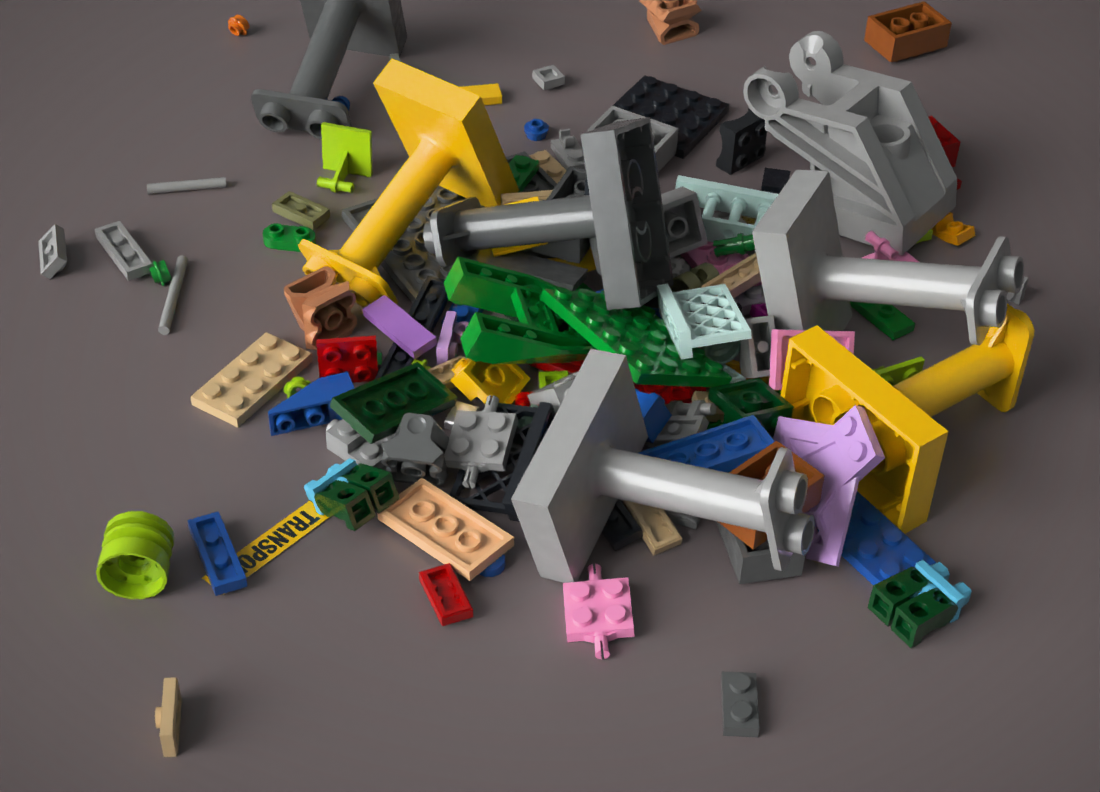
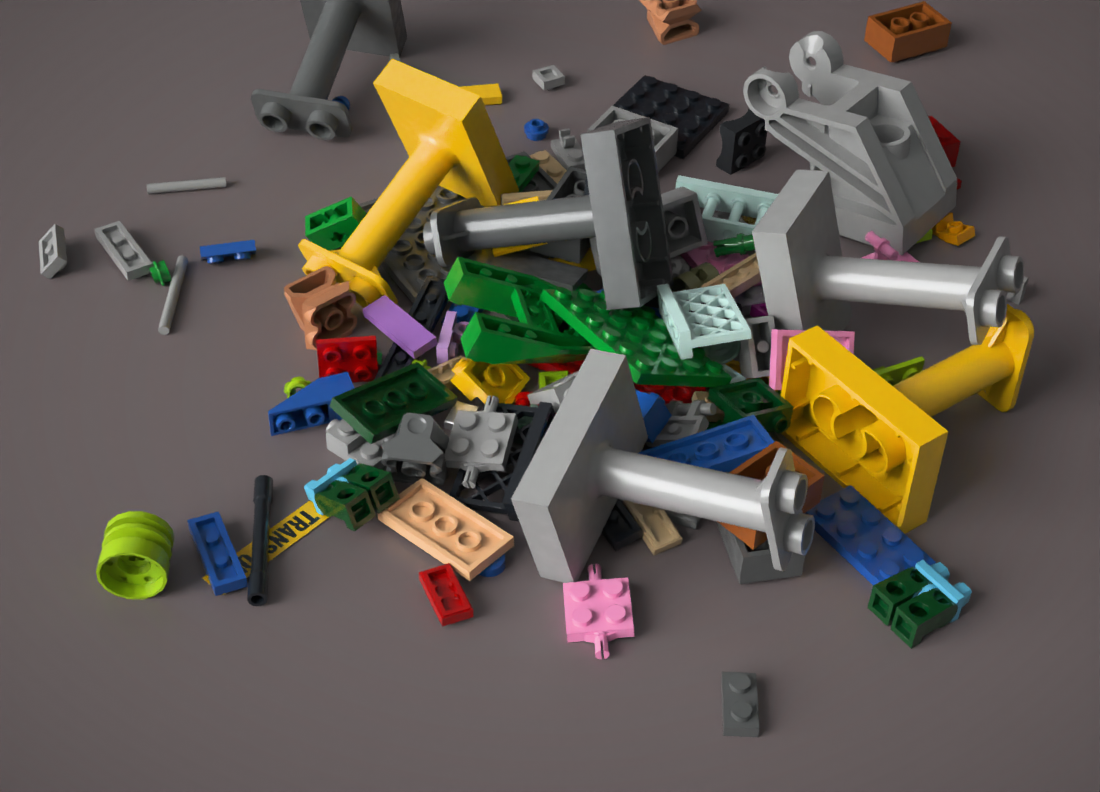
tan plate [155,677,182,757] -> none
tan plate [191,332,312,427] -> none
orange plate [228,14,250,36] -> none
green plate [262,223,316,252] -> none
olive plate [272,191,330,231] -> none
lime plate [317,122,373,193] -> none
black brick [761,167,791,194] -> none
lavender plate [773,405,885,567] -> none
green plate [850,301,916,340] -> none
none -> blue plate [200,240,256,264]
none -> black piece [247,475,273,606]
none -> green brick [305,196,367,250]

